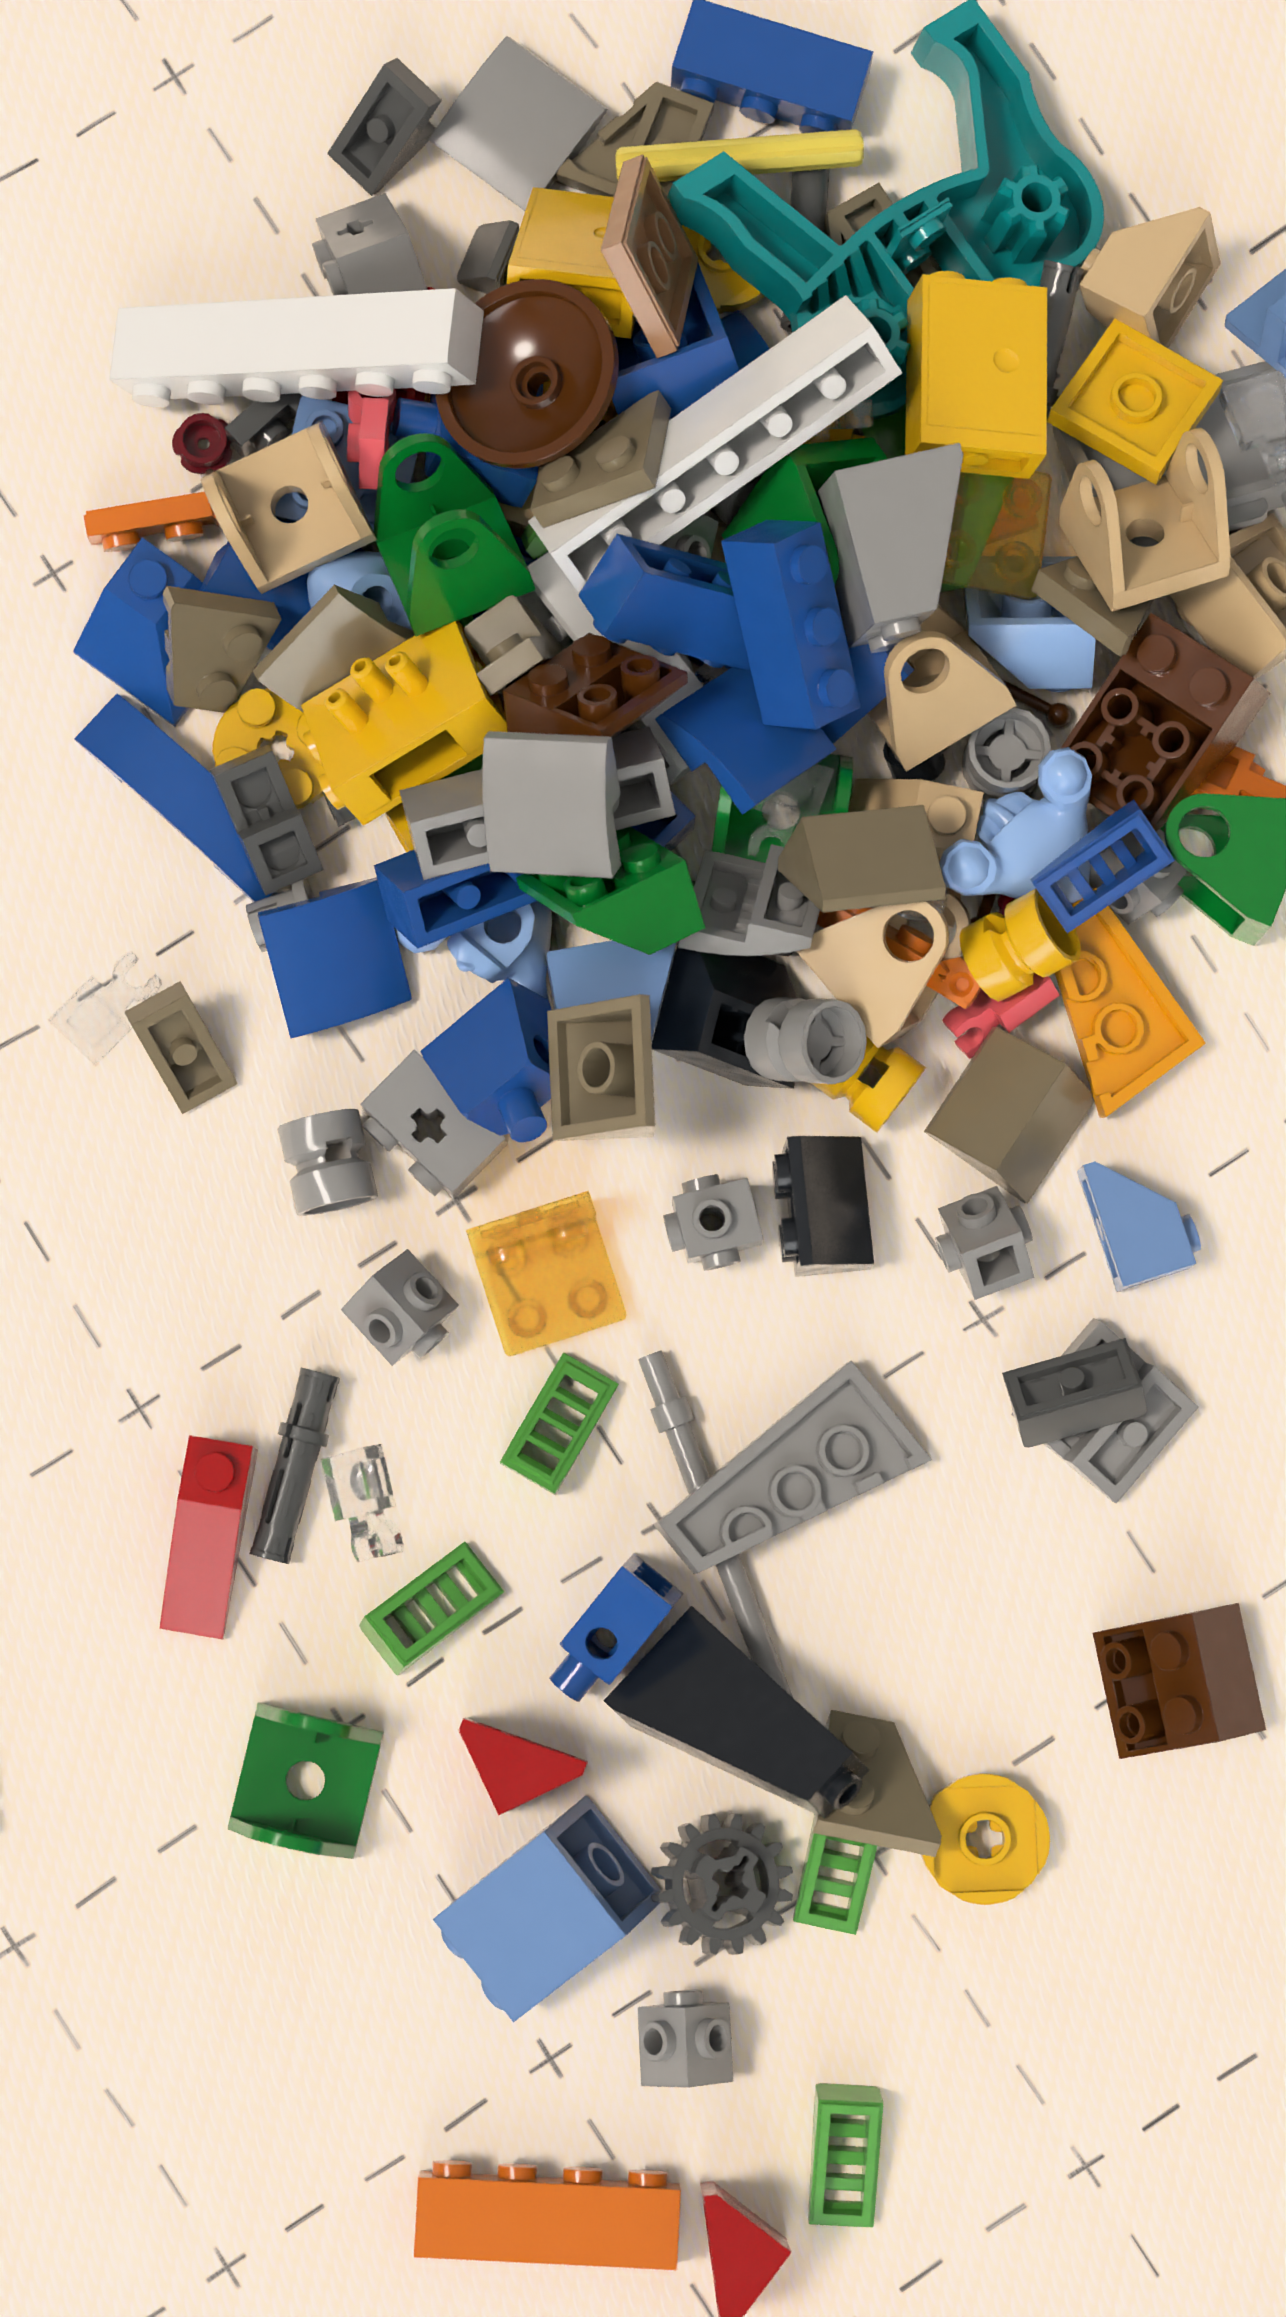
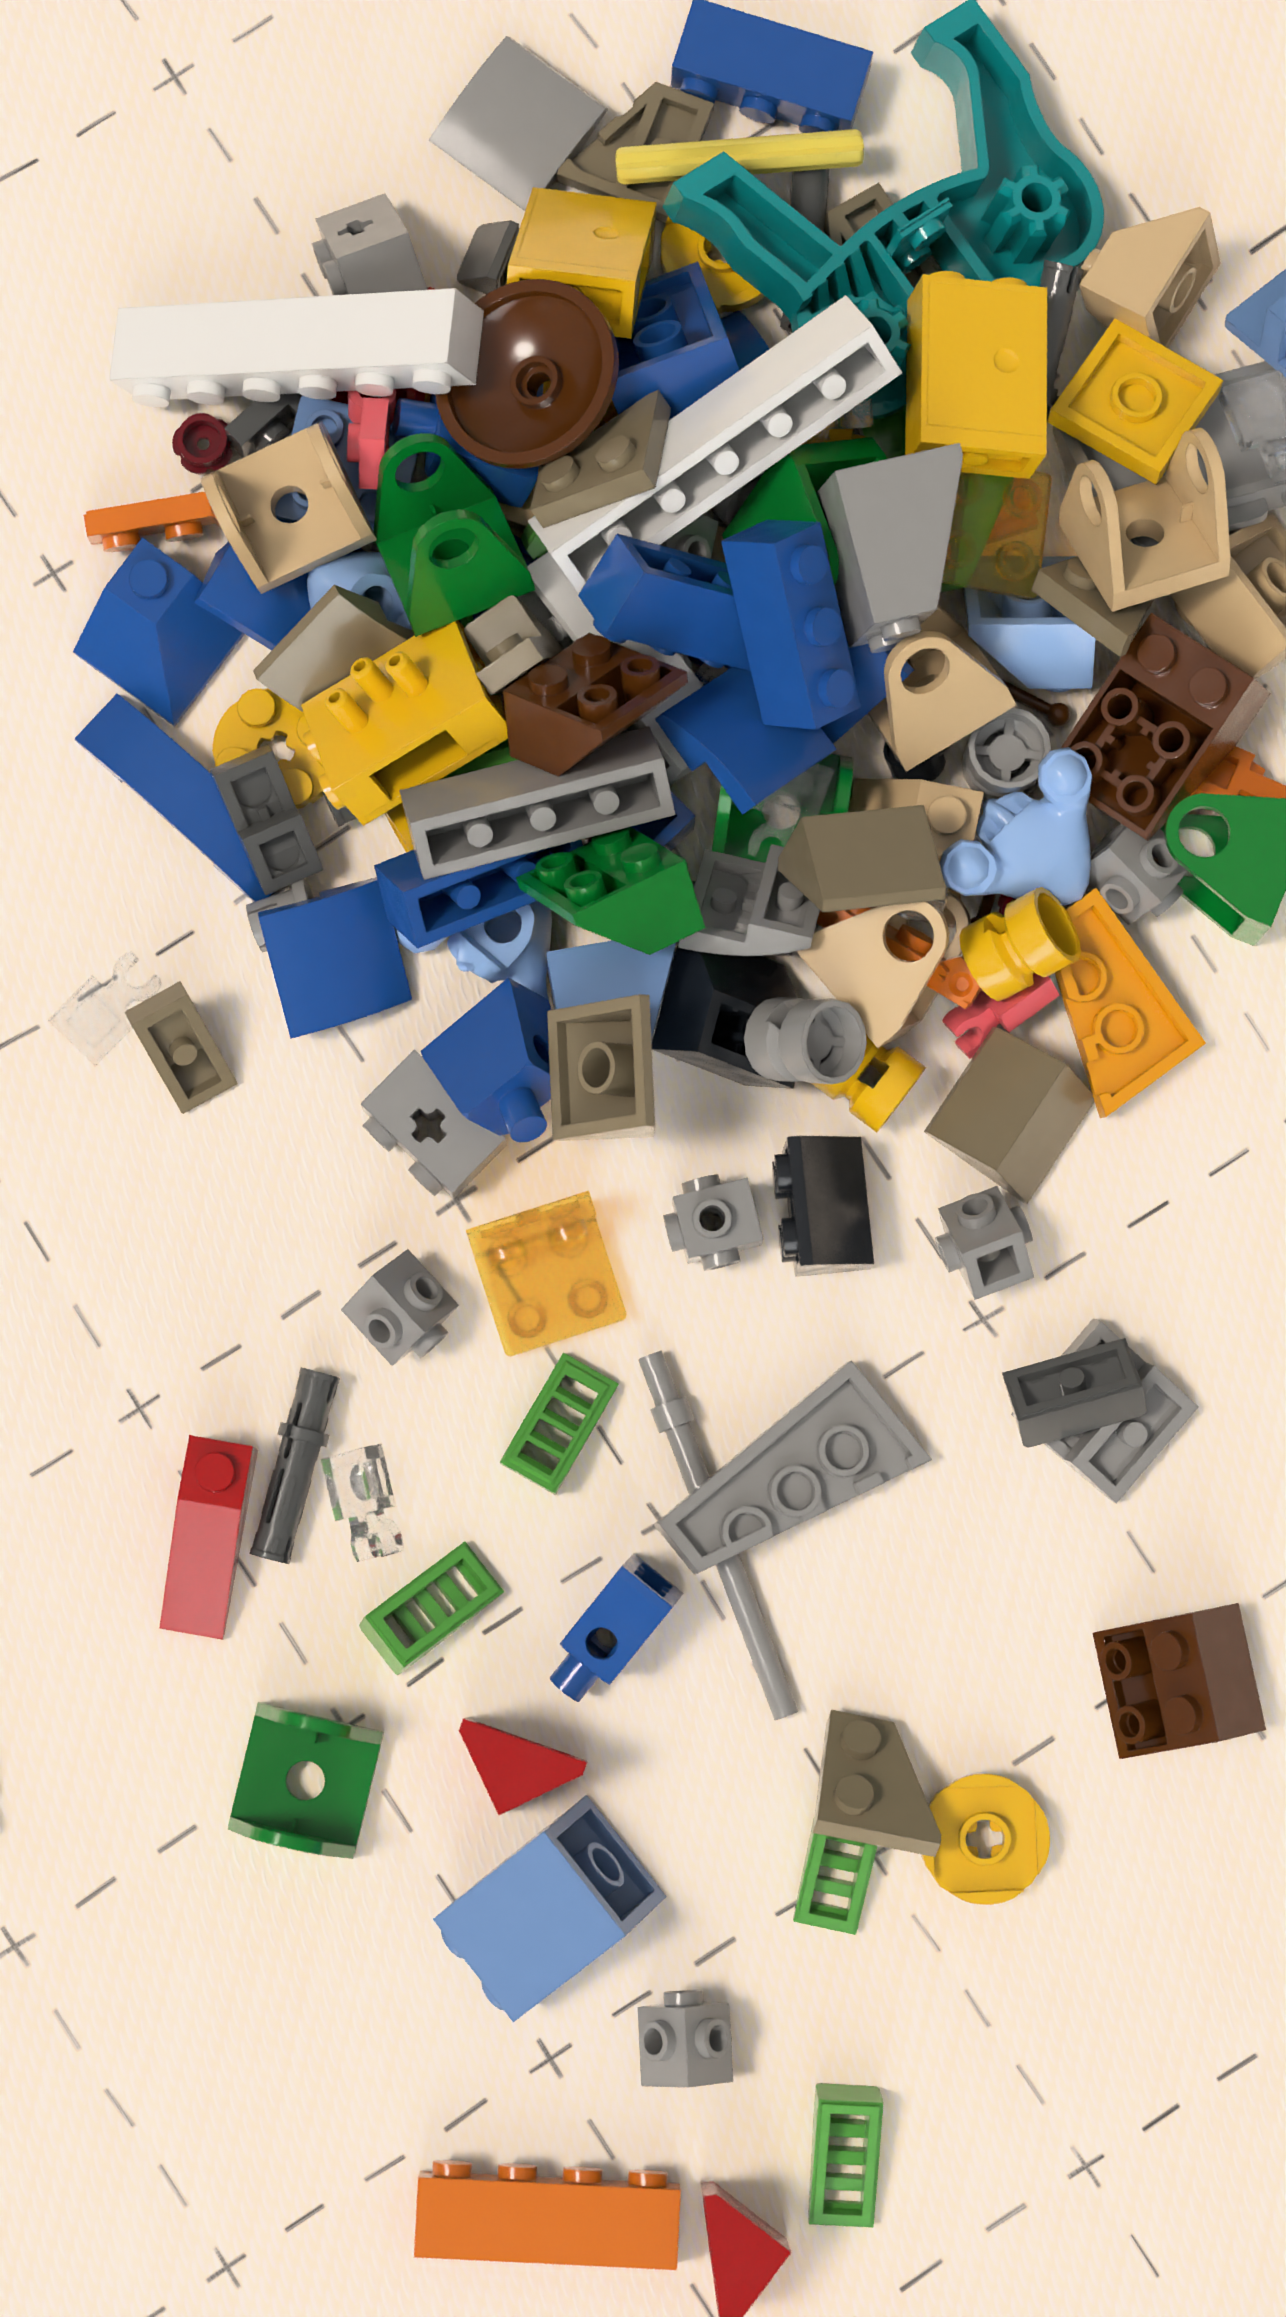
dark tan wing [163,586,282,713] -> none
light grey wheel [277,1109,378,1216] -> none
dark grey slope [327,58,442,196] -> none
light grey slope [482,731,621,878] -> none
medium nougat tile [601,154,698,358] -> none
black slope [603,1605,869,1818] -> none
dark grey gear [651,1813,793,1955] -> none
blue slope [1030,800,1175,933] -> none
medium blue slope [1077,1161,1201,1292] -> none

